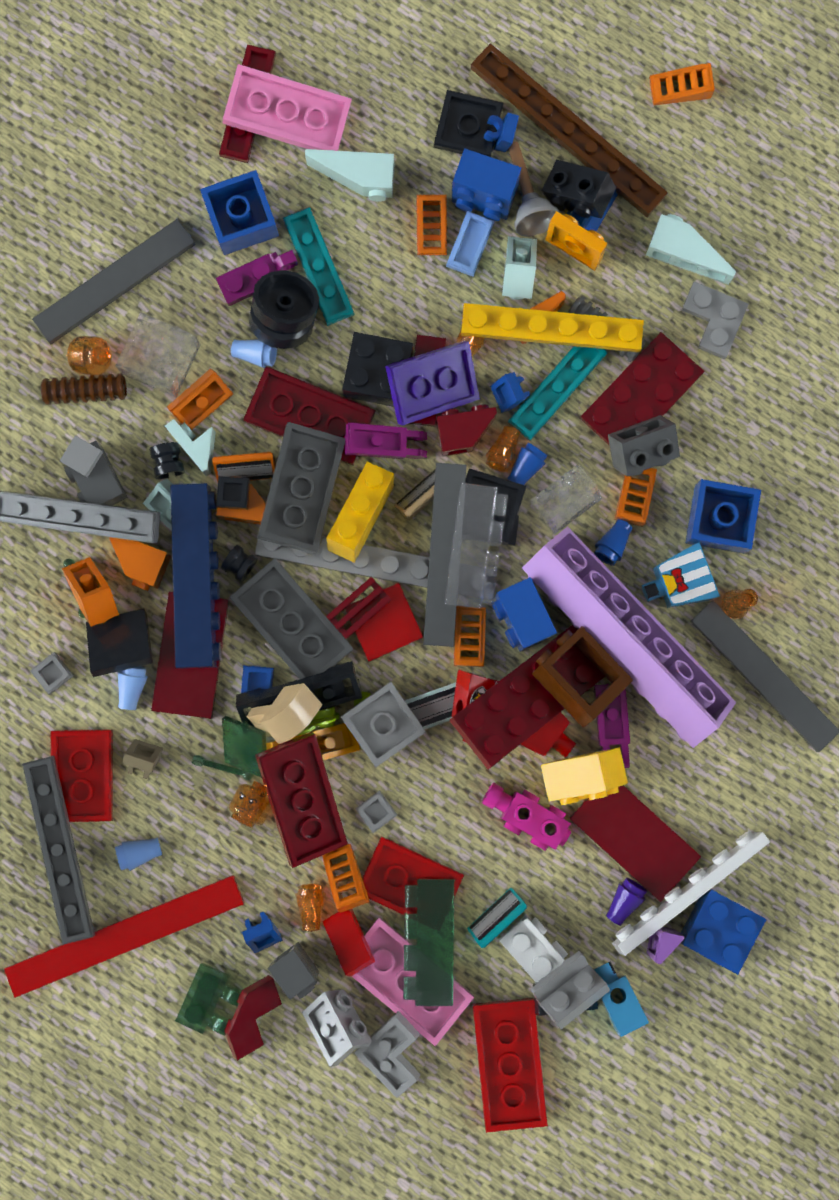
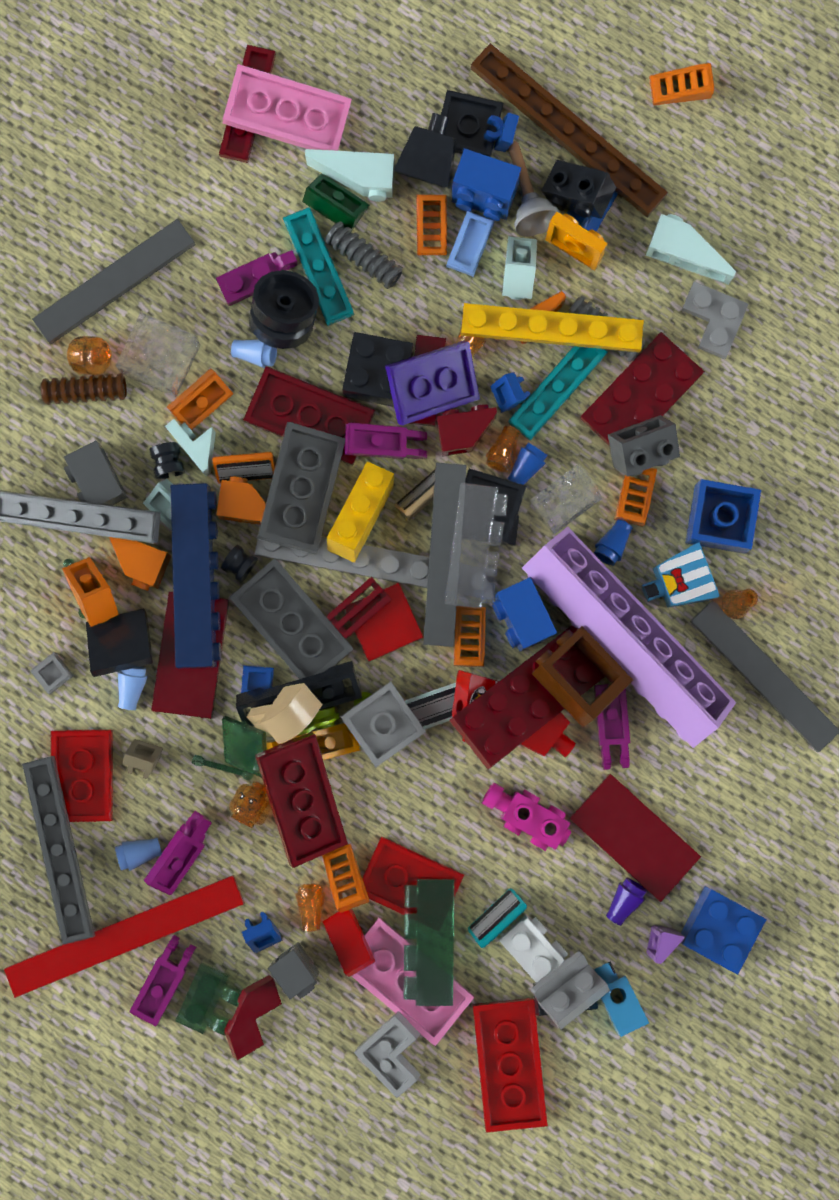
light grey tile [60,435,103,478] -> none
blue brick [200,170,279,255] -> none
black tile [216,476,250,510] -> none
light grey bracket [302,989,372,1067] -> none
light grey tile [355,790,397,833] -> none
yellow brick [541,747,628,805] -> none
white plate [612,831,770,956] -> none
none -> magenta hinge [129,935,197,1027]
none -> magenta hinge [144,811,212,895]
none -> dark green slope [302,173,370,230]
none -> dark grey piece [326,221,403,289]
none -> black torso [394,113,456,189]

